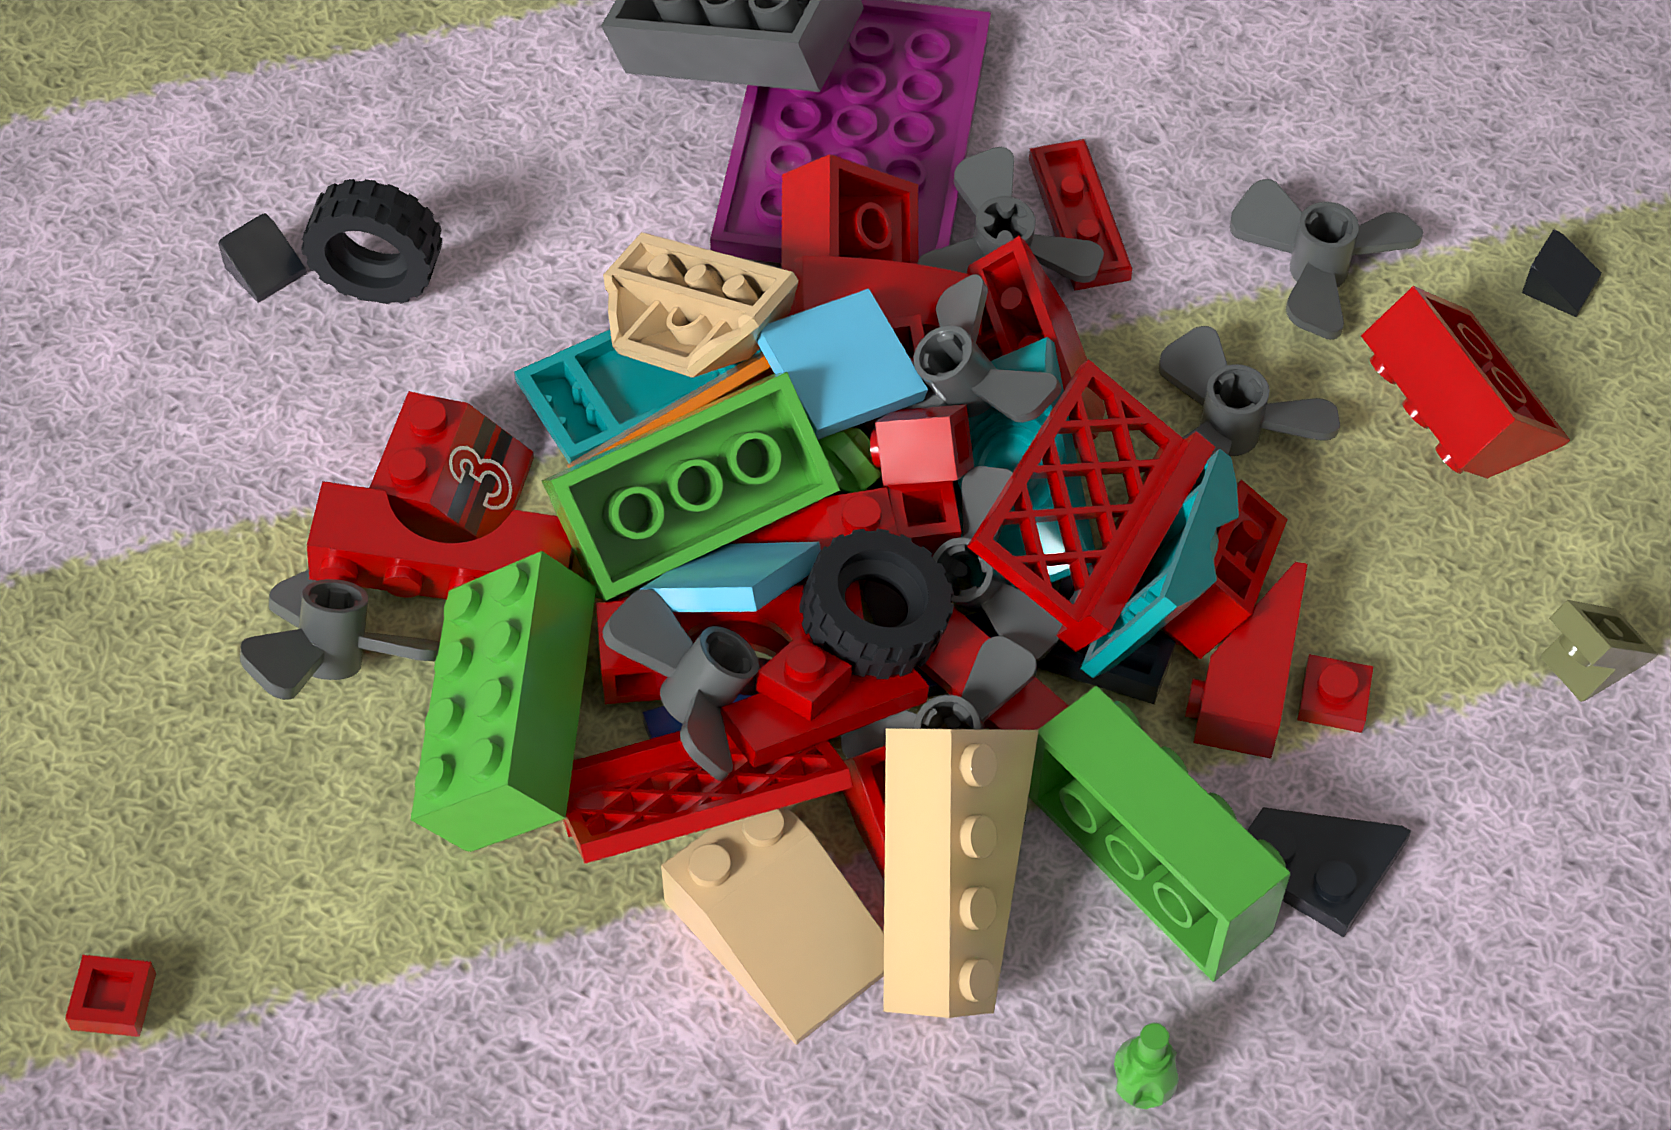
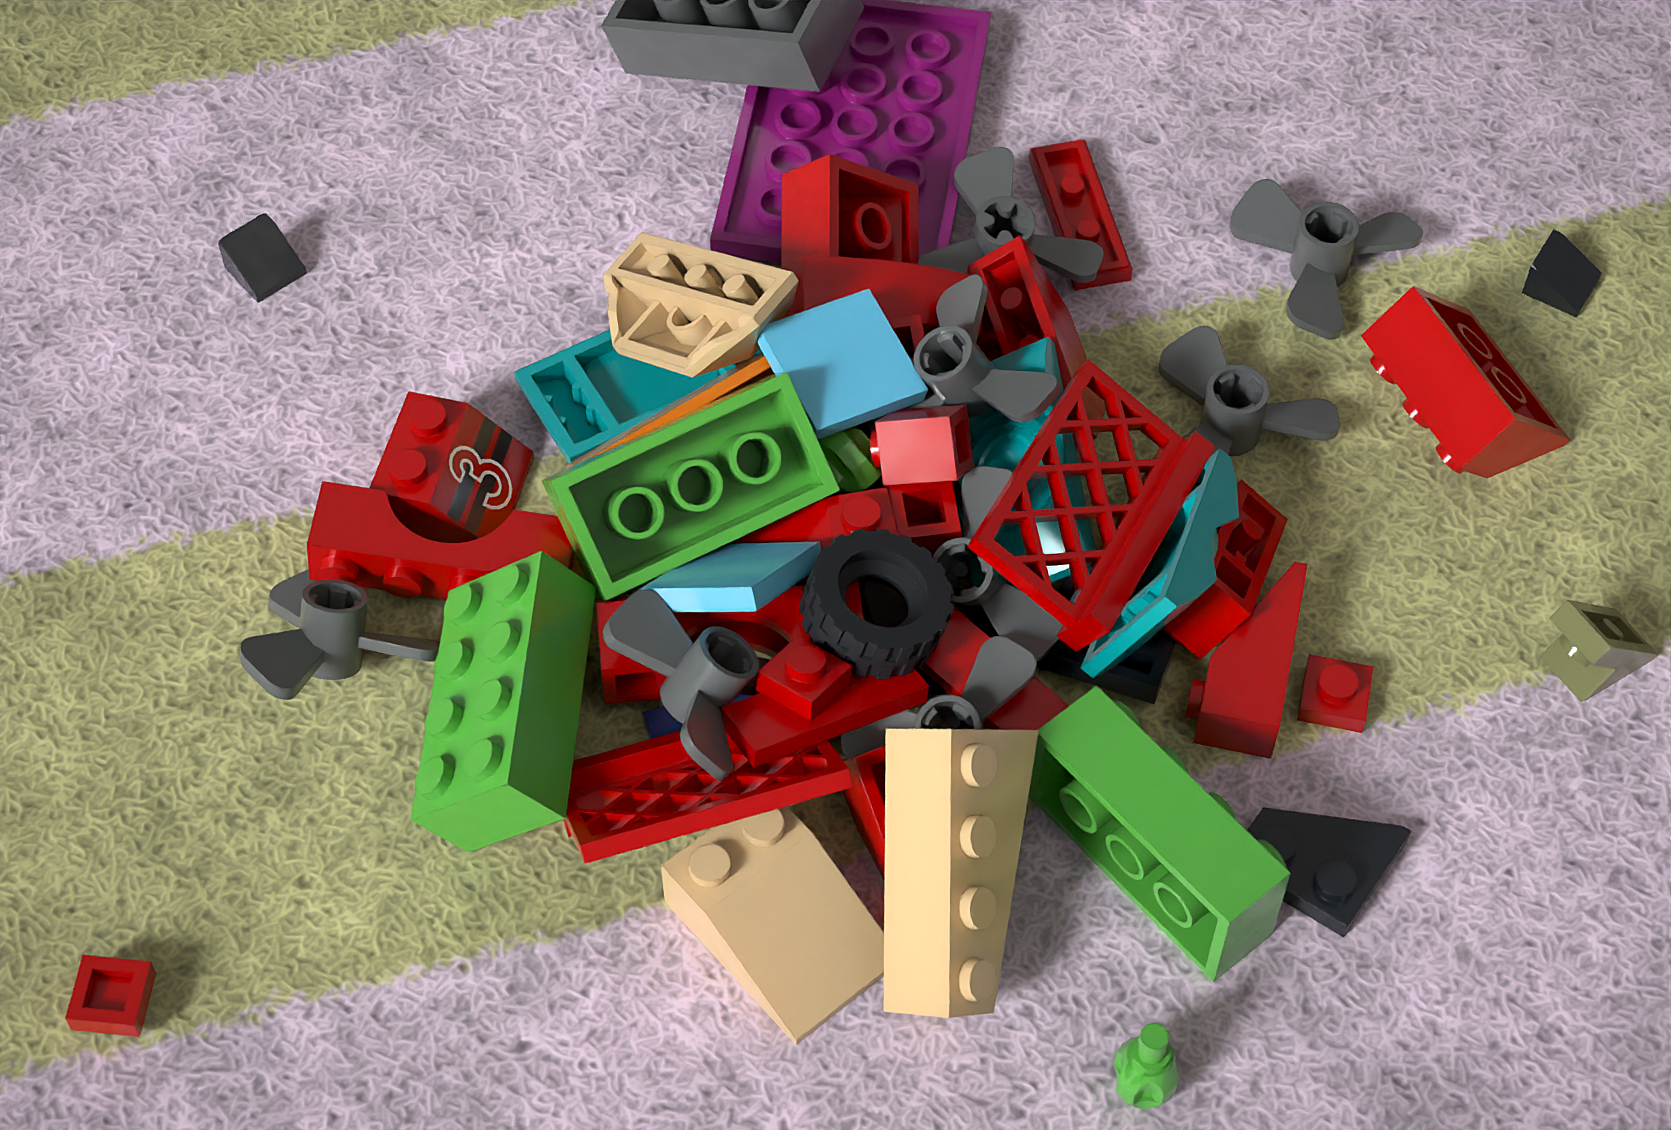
black tyre [301,179,443,304] -> none

